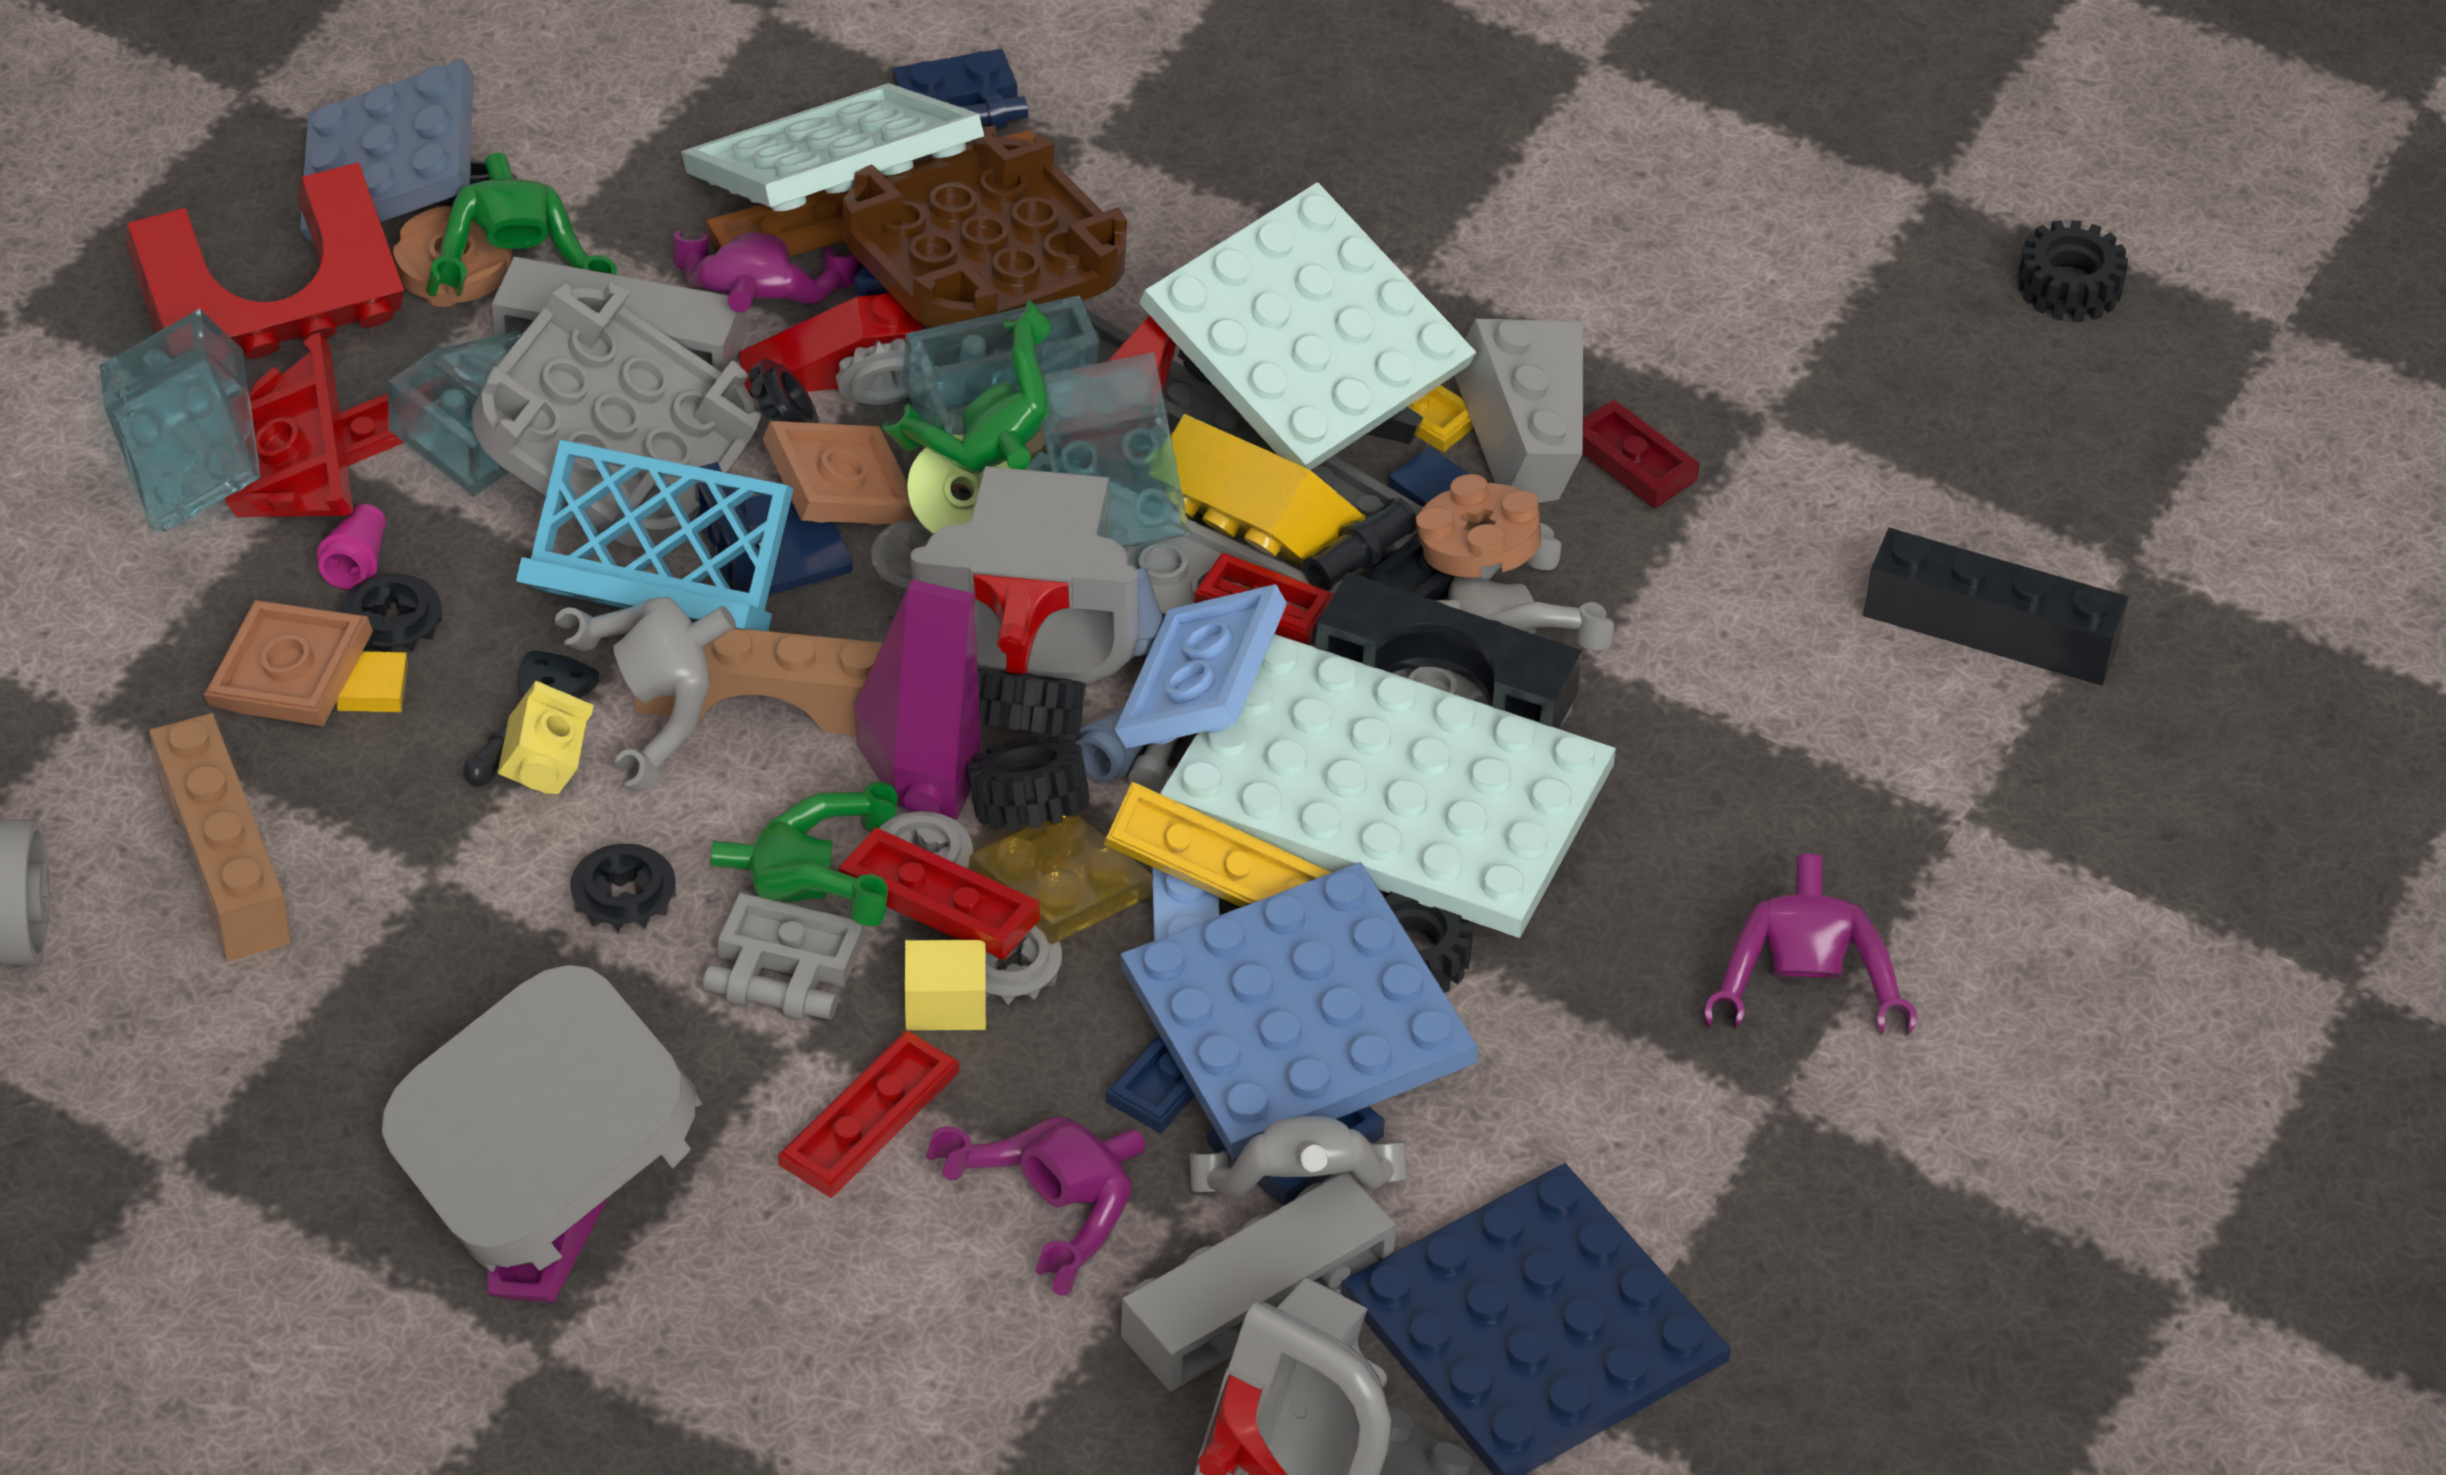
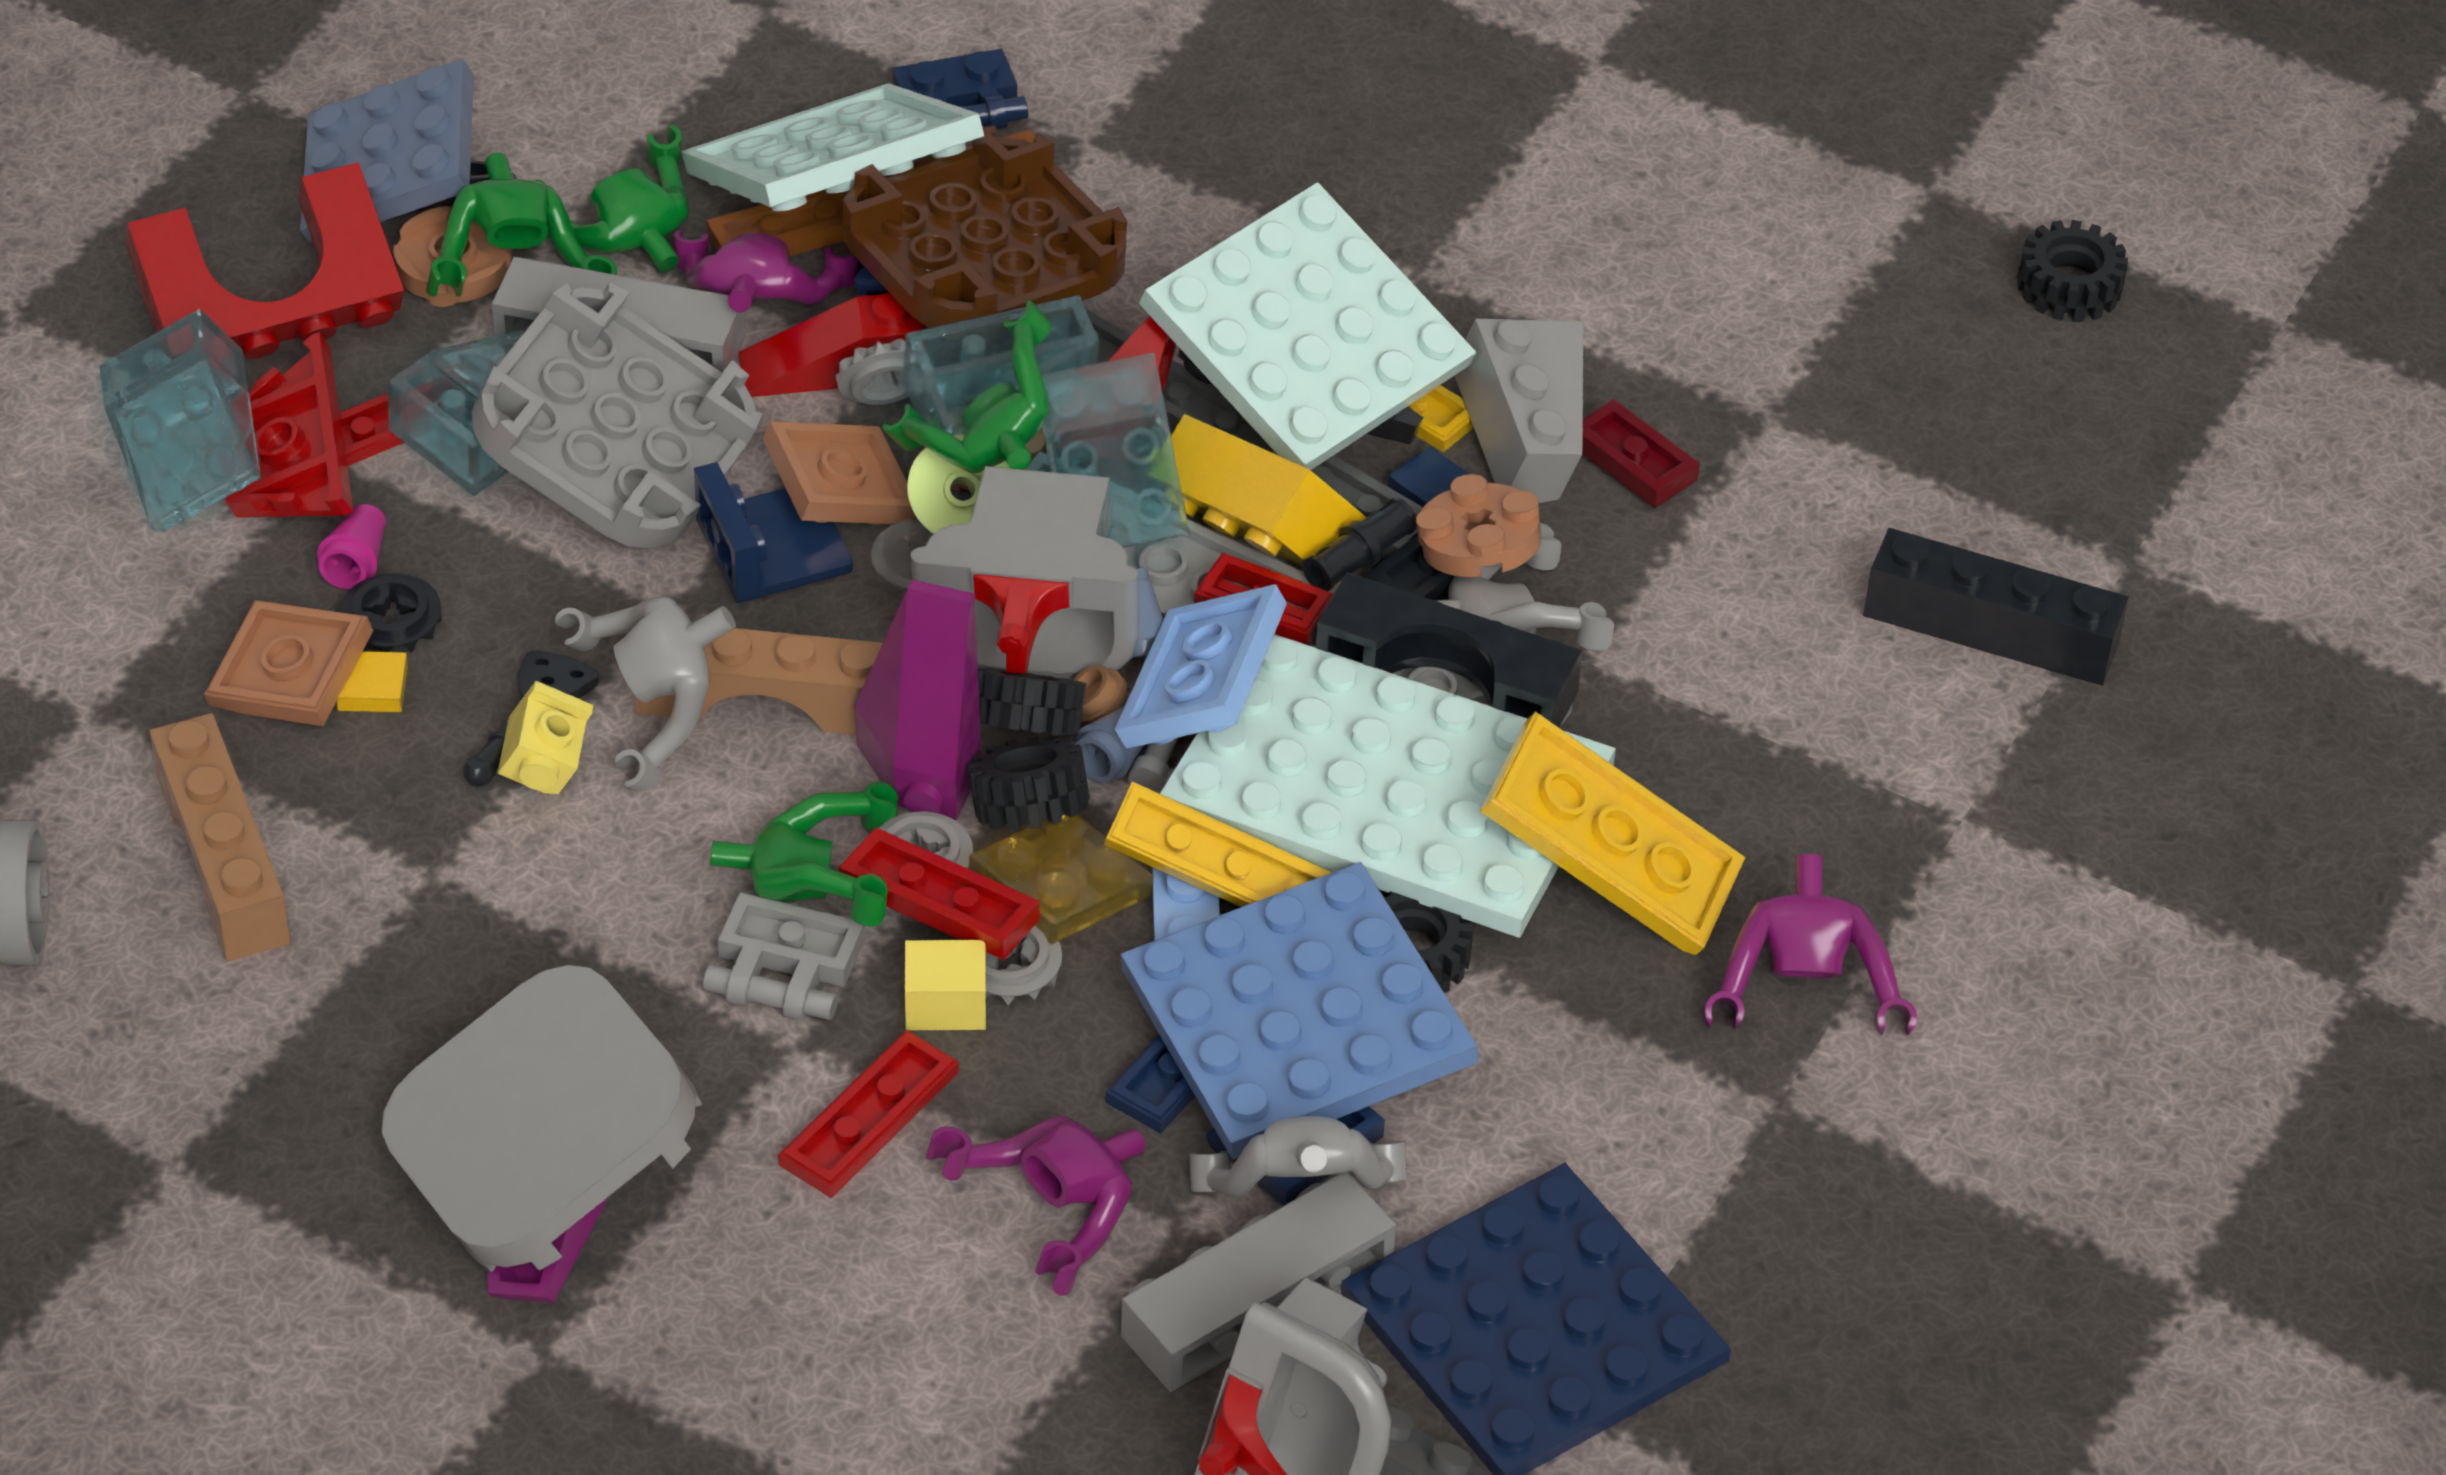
medium azure fence [516,440,794,631] -> none
black gear [570,844,676,933] -> none
black gear [749,358,818,423] -> none
none -> green piece [535,125,689,272]
none -> medium nougat plate [1074,665,1127,726]
none -> yellow tile [1480,712,1746,955]

